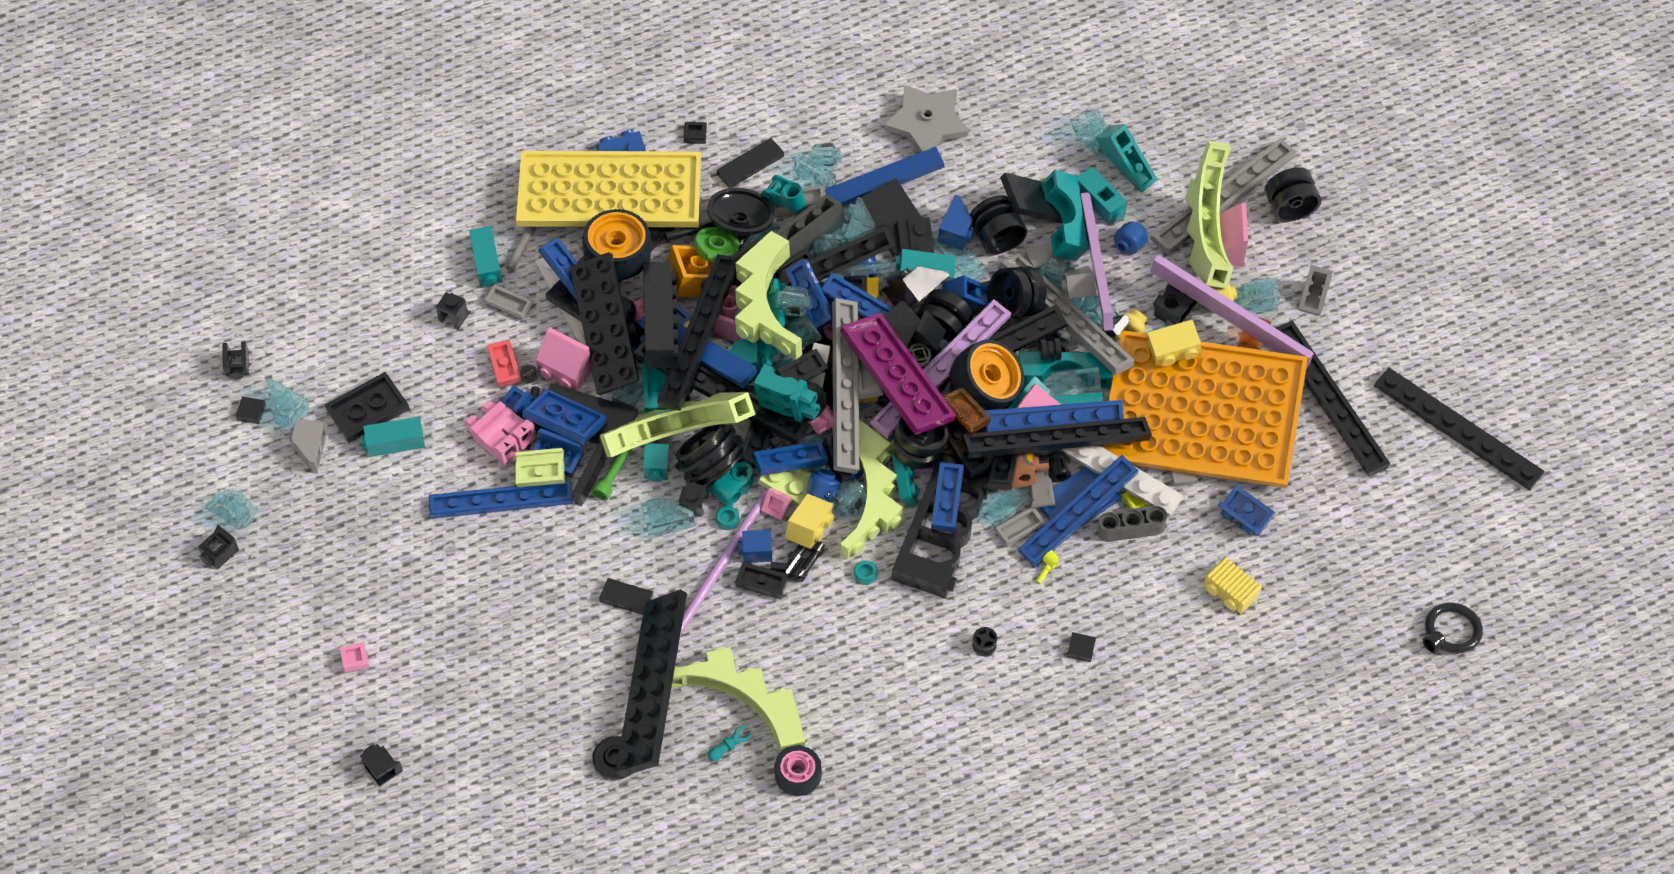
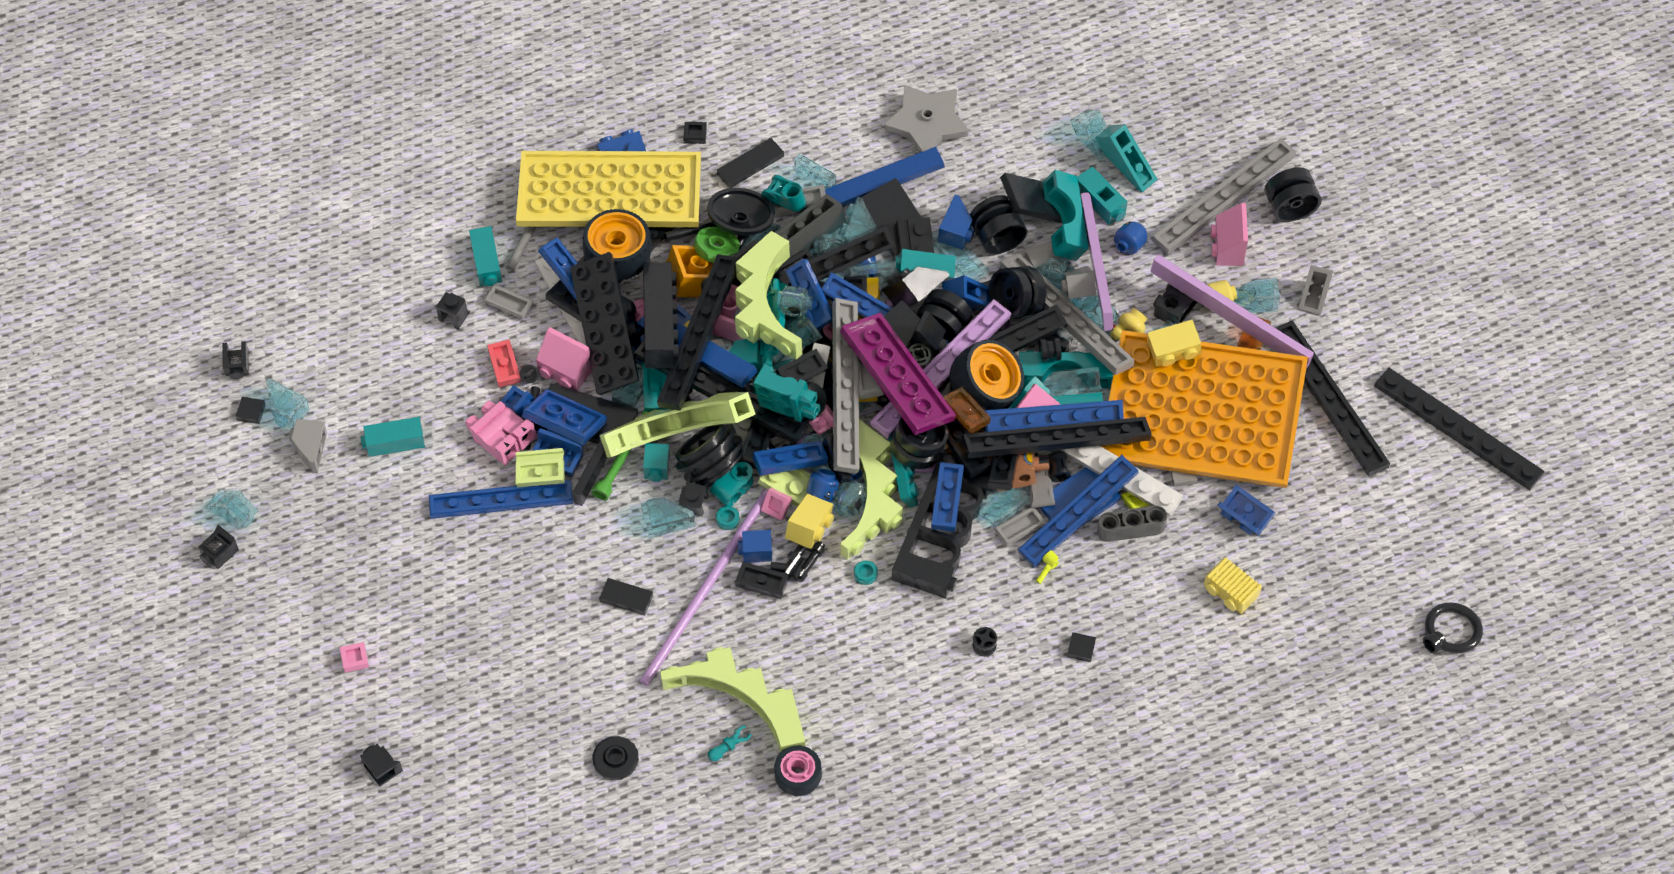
black plate [324,371,410,443] -> none
black plate [615,589,687,777] -> none
clear light blue head [808,142,842,173] -> none
tile [1102,314,1130,338] -> none
yellowish green arch [1185,140,1233,288] -> none

